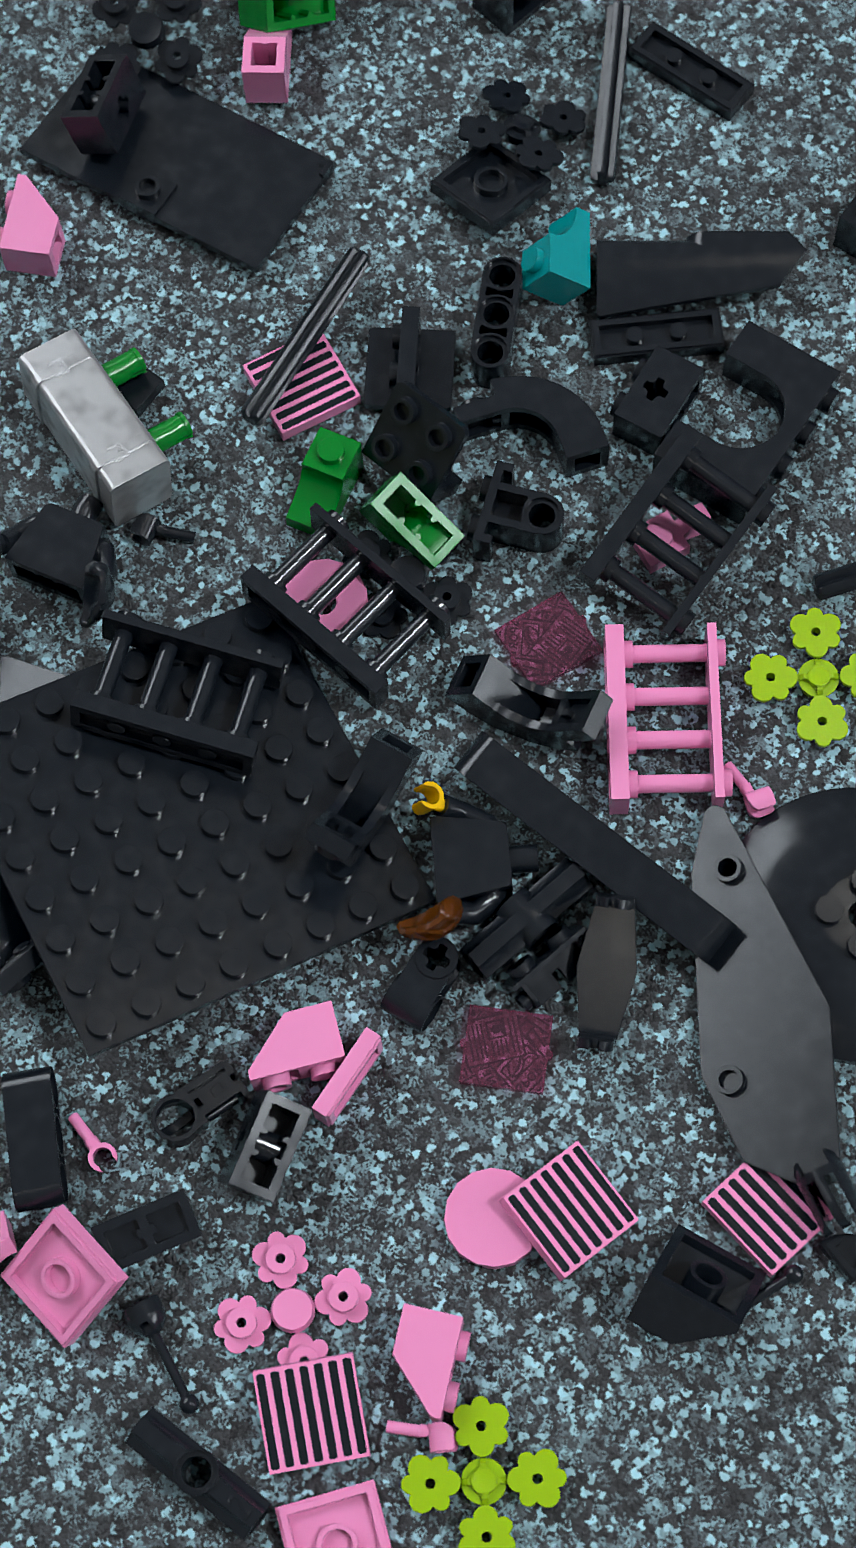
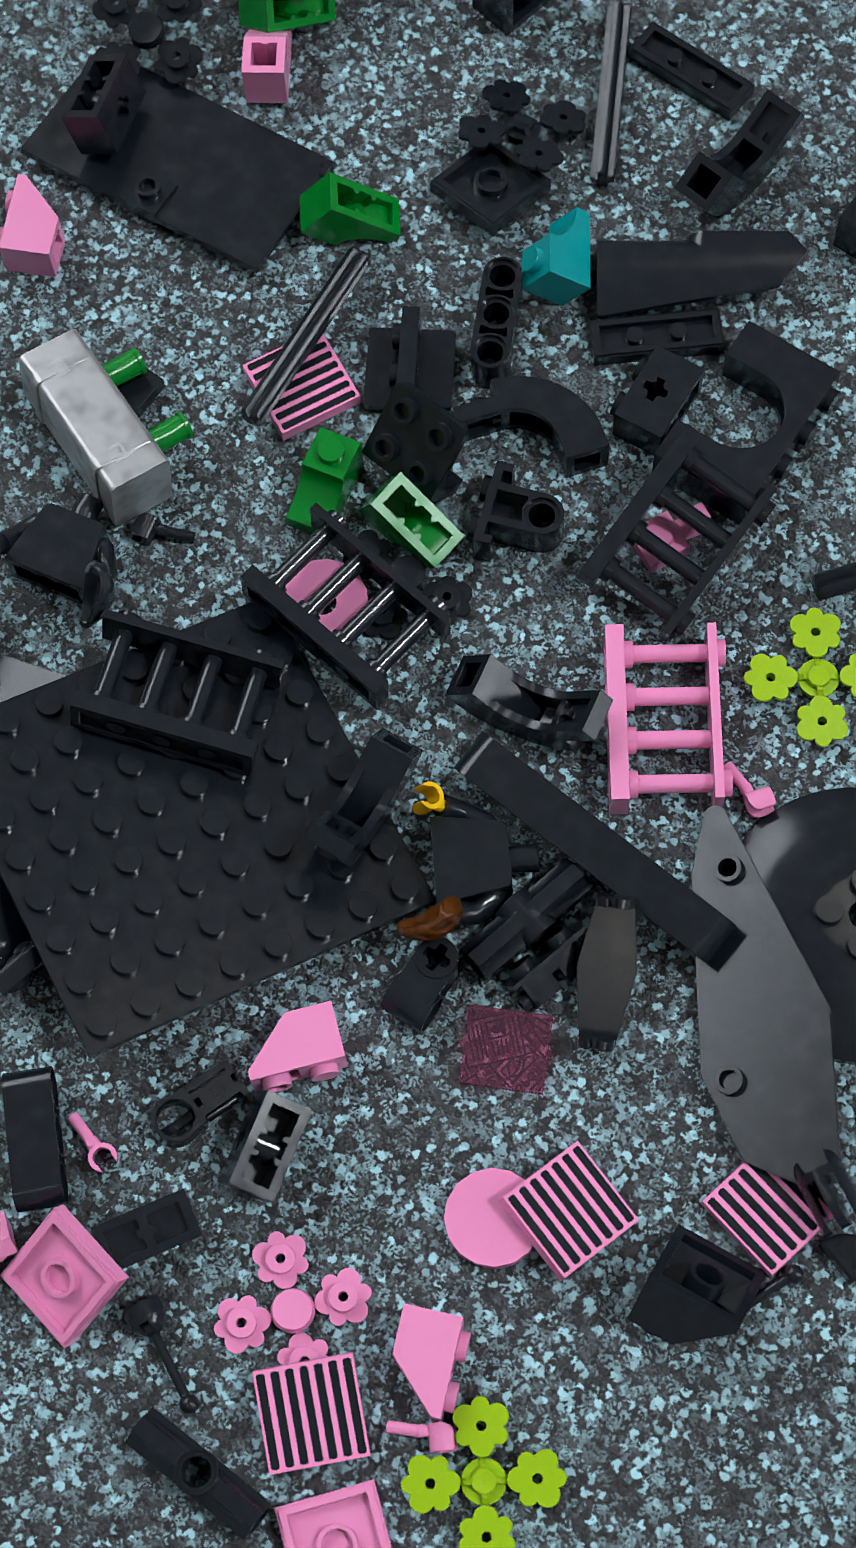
bright pink tile [311,1027,383,1127] -> none
clear pink piece [495,591,602,686] -> none
none -> green arch [300,172,401,246]
none -> black arch [674,89,805,216]

